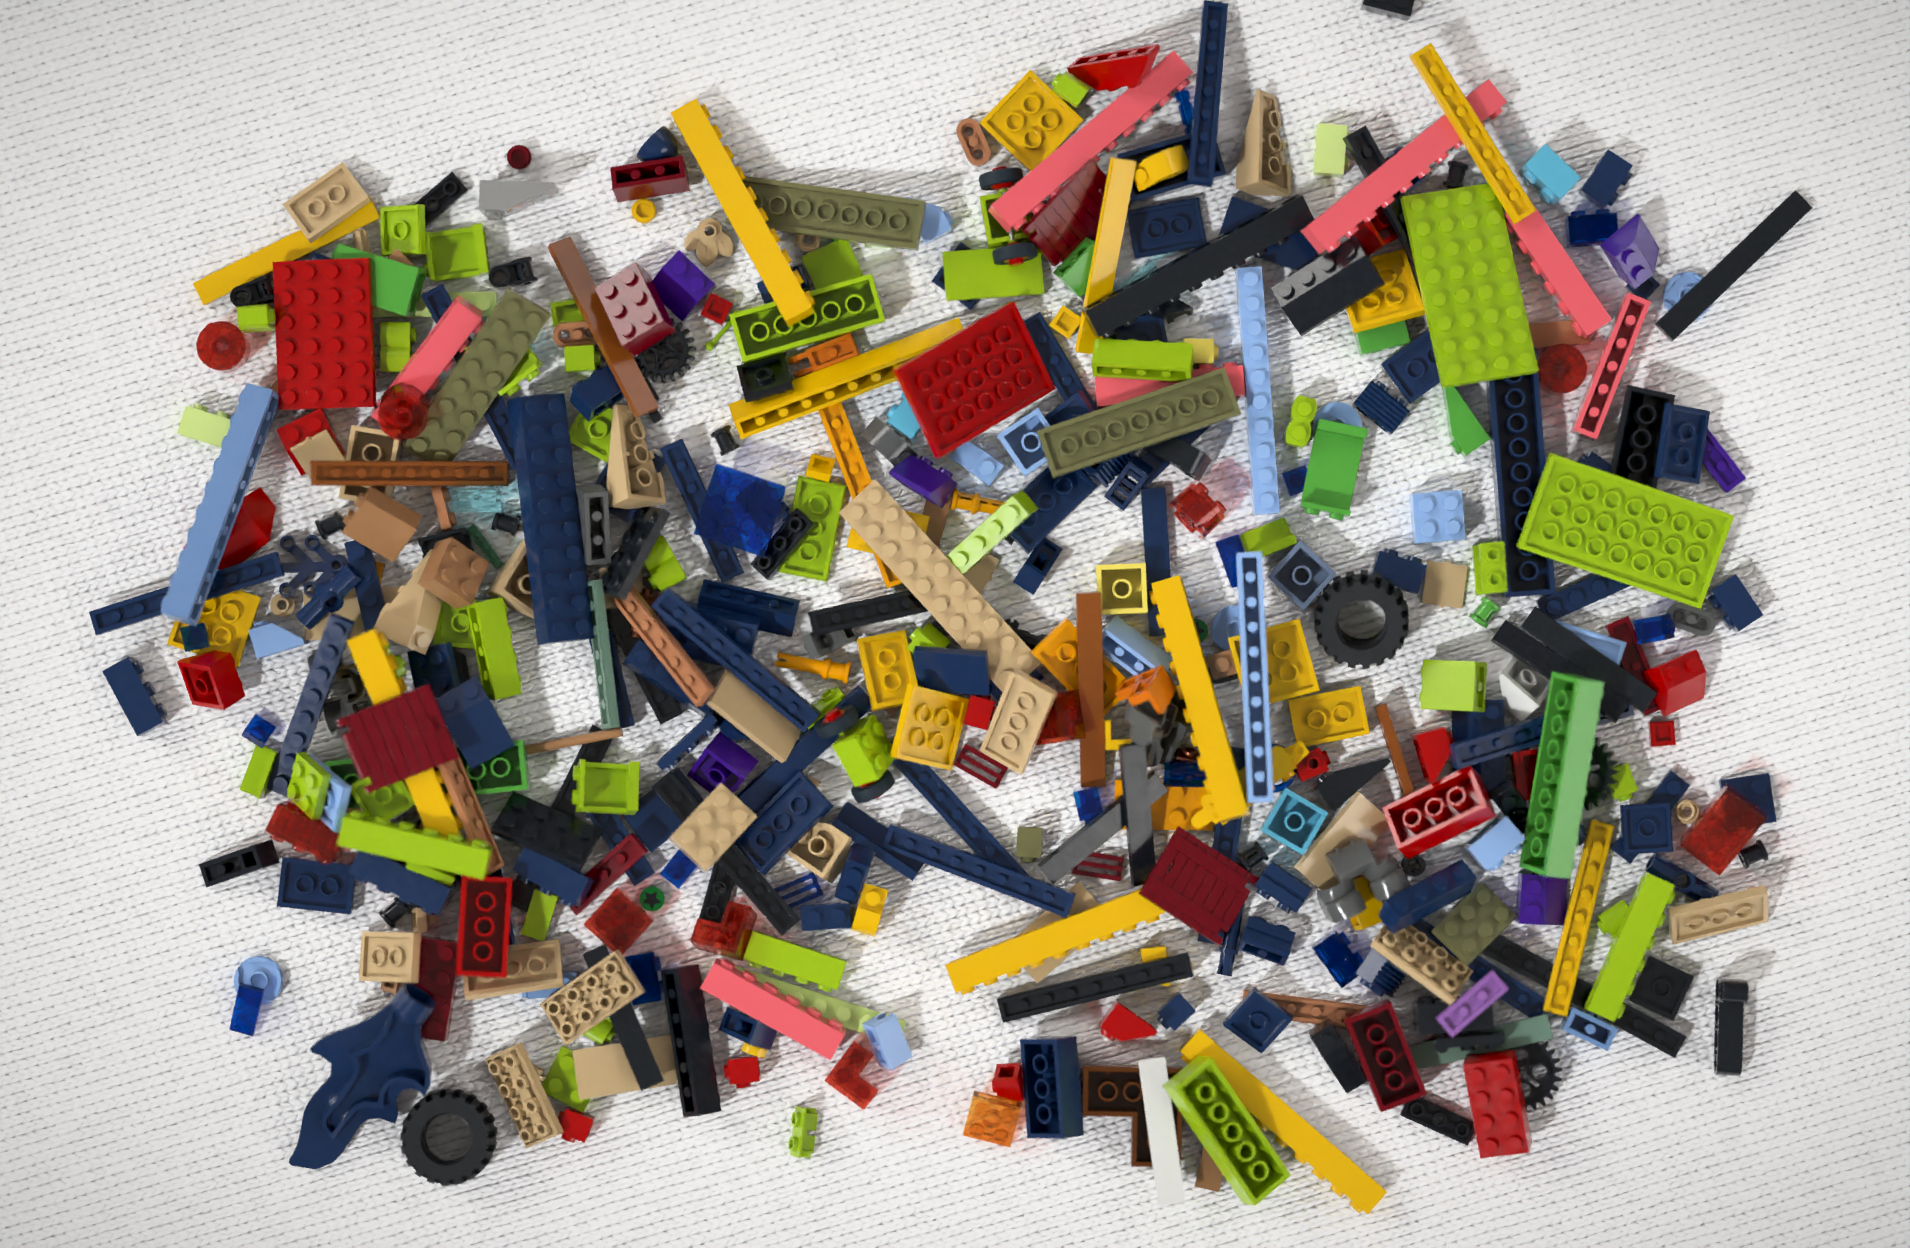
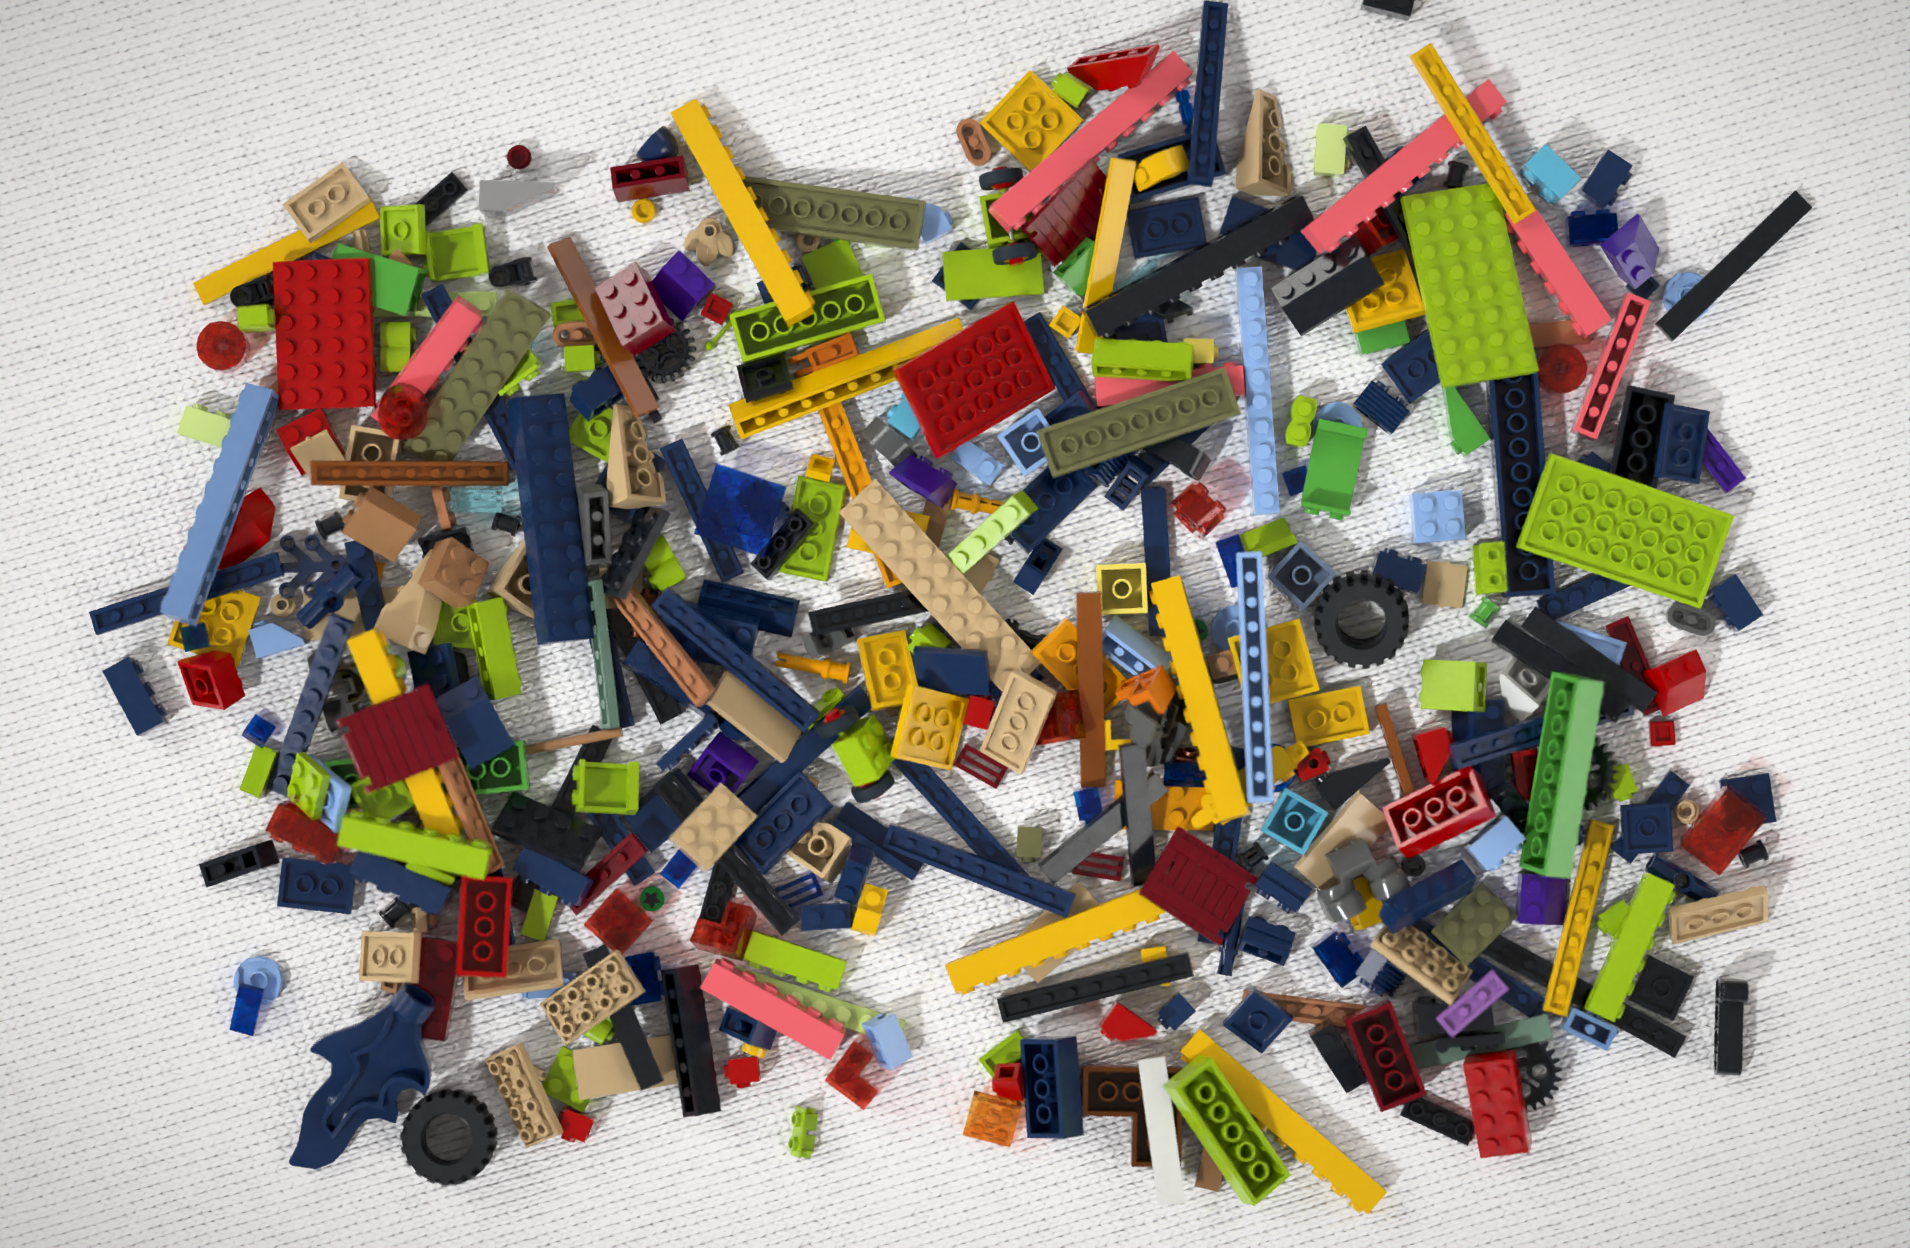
clear green tile [467,524,505,569] -> none
clear blue brick [1633,614,1675,645] -> none
none -> lime tile [978,1029,1024,1079]

